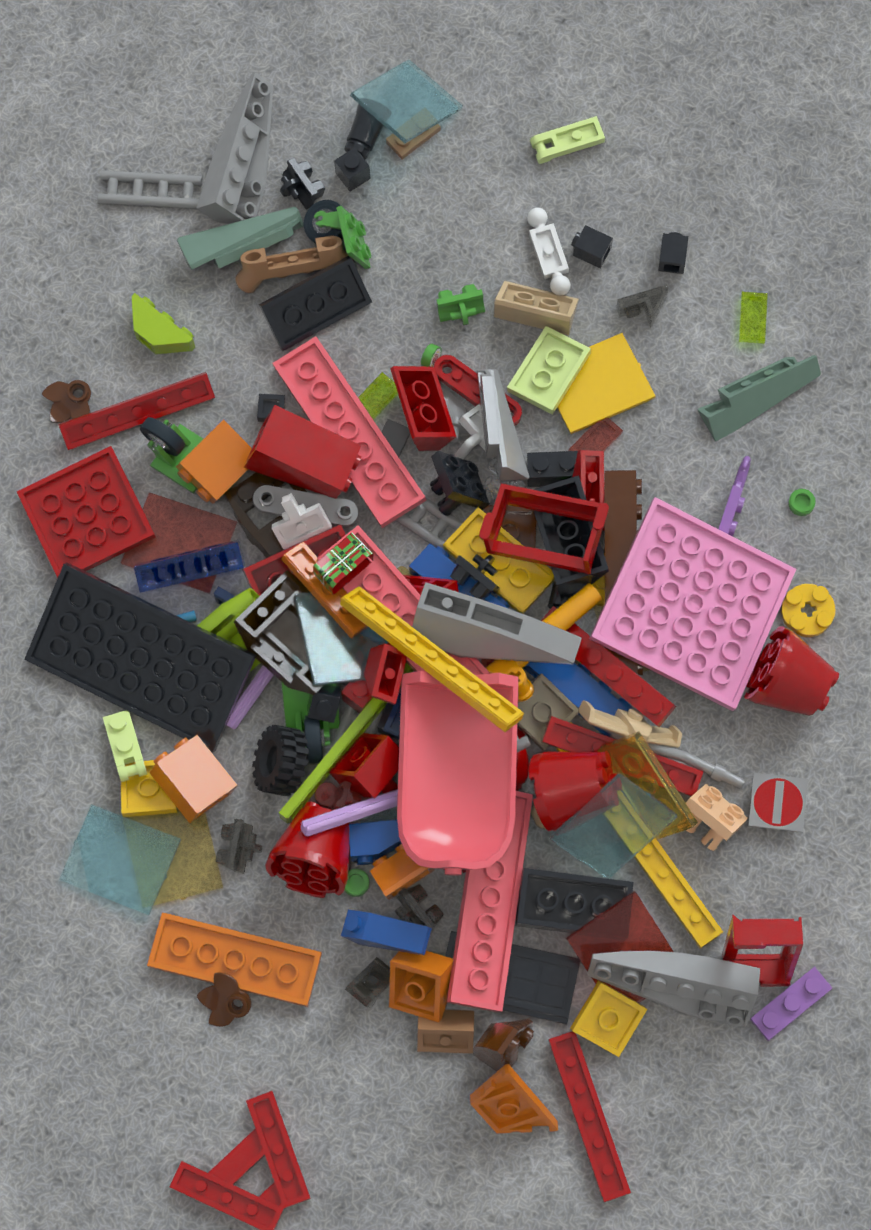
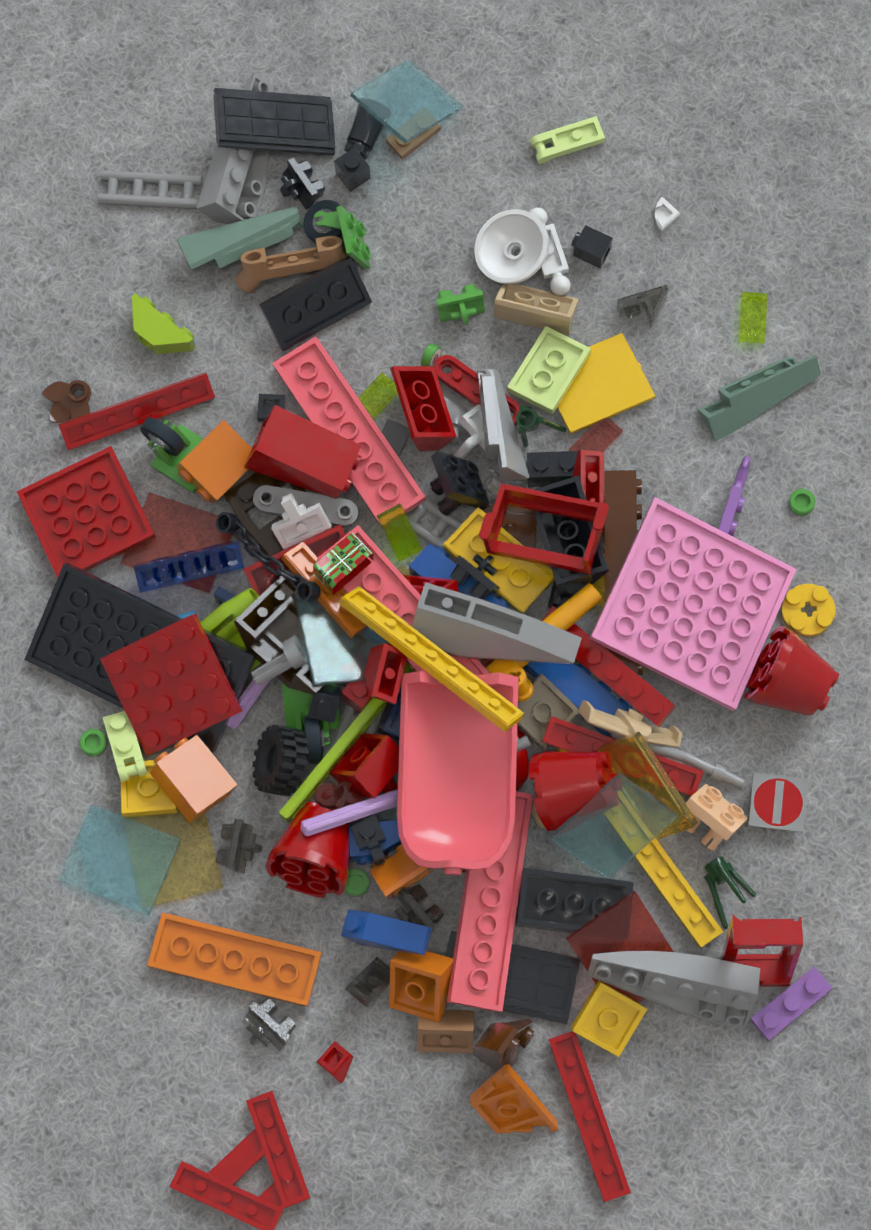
reddish brown plate [197,973,252,1027] -> none
black brick [658,232,689,274] -> none
none -> bright green tile [80,729,107,757]
none -> red plate [100,613,242,756]
none -> black piece [213,88,335,155]
none -> black piece [216,512,321,603]
none -> clear smoke hips [245,998,296,1052]
none -> light grey piece [251,635,308,685]
none -> red slope [317,1041,354,1083]
none -> black plate [350,814,386,866]
none -> clear neon green tile [377,503,422,562]
none -> white dish [474,209,549,284]
none -> dark green plant [516,405,567,447]
none -> white tile [654,197,680,232]
none -> dark green plant [704,856,756,929]

